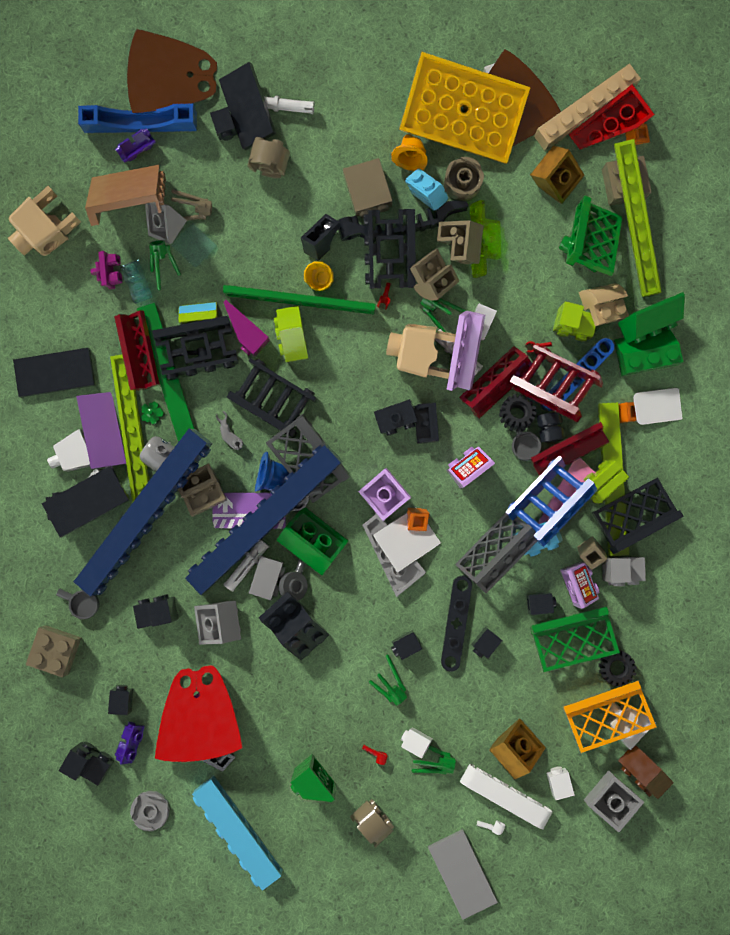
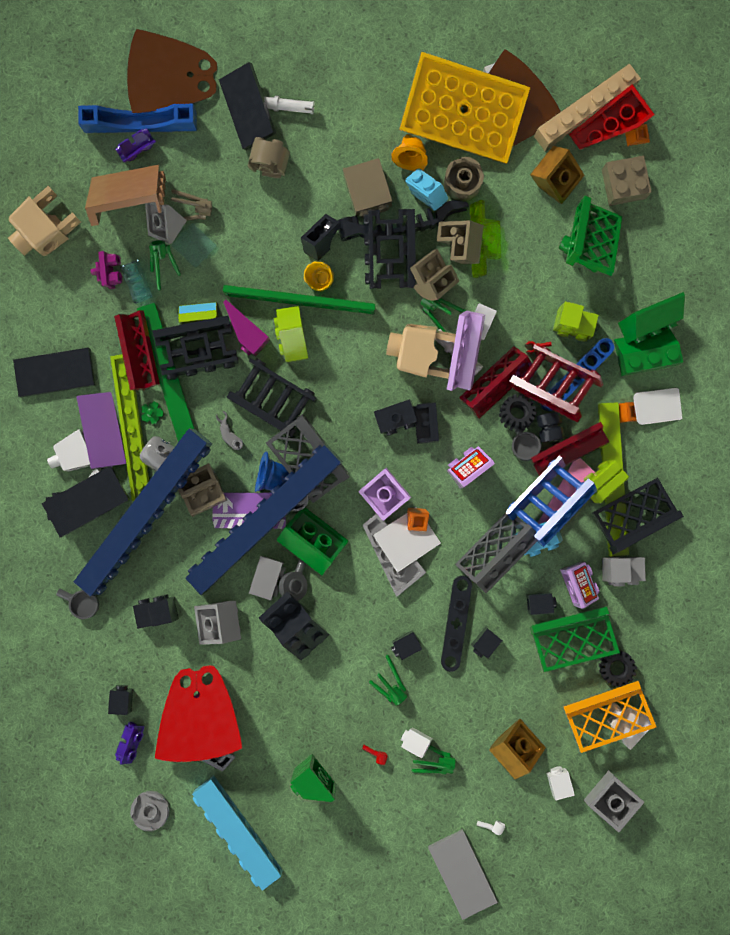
dark tan brick [26,625,82,677] -> none
black brick [59,742,114,786] -> none
black brick [210,107,237,141] -> none
white pin [224,540,269,592] -> none
dark tan brick [350,799,394,848] -> none
red hand [377,282,391,310] -> none
white beam [460,764,553,830] -> none
dark tan brick [577,536,607,570] -> none
tan brick [579,284,629,326] -> none
lime tile [614,139,662,297] -> none
reddish brown brick [618,745,674,799] -> none

